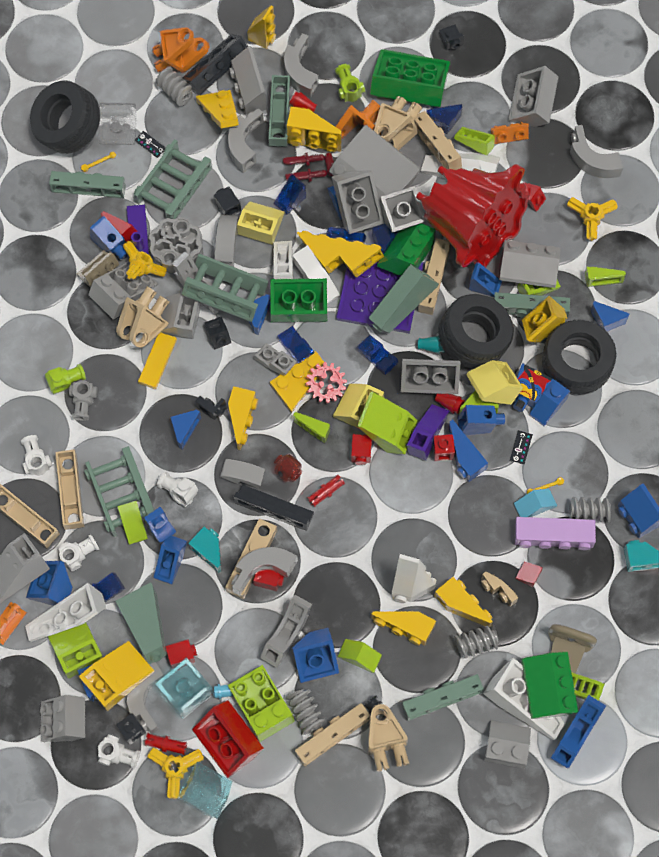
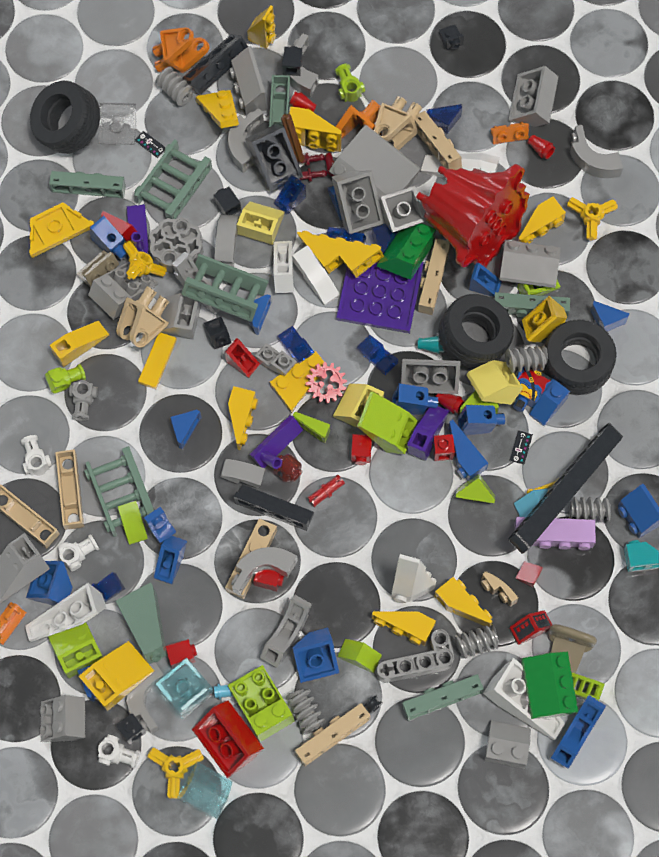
yellow hinge [81,151,116,172] -> none
red pin [145,733,187,755] -> none
white connector [157,472,198,507] -> none
teal slope [188,526,222,573] -> none
black bracket [195,396,226,420] -> none
green slope [270,278,328,322] -> none
tan piece [368,704,410,772] -> none
sand green slope [369,264,439,333] -> none
green slope [370,49,450,107] -> none
lime slope [454,127,495,155] -> none
red bracket [523,182,546,211] -> none
lime slope [584,267,626,287] -> none
none -> yellow wing [29,202,94,258]
none -> yellow slope [49,321,109,367]
none -> red slope [225,338,260,378]
none -> black slope [245,124,303,192]
none -> dark purple piece [249,415,303,469]
none -> reddish brown axle [281,114,305,163]
none -> black brick [282,46,303,76]
none -> light grey beam [377,629,454,683]
none -> blue torso [392,383,438,415]
none -> lime slope [456,474,495,503]
none -> light grey piece [505,346,548,373]
none -> black beam [508,422,623,554]
none -> slope [509,610,552,645]
none -> yellow slope [518,196,566,243]
none -> red cone [528,135,555,159]

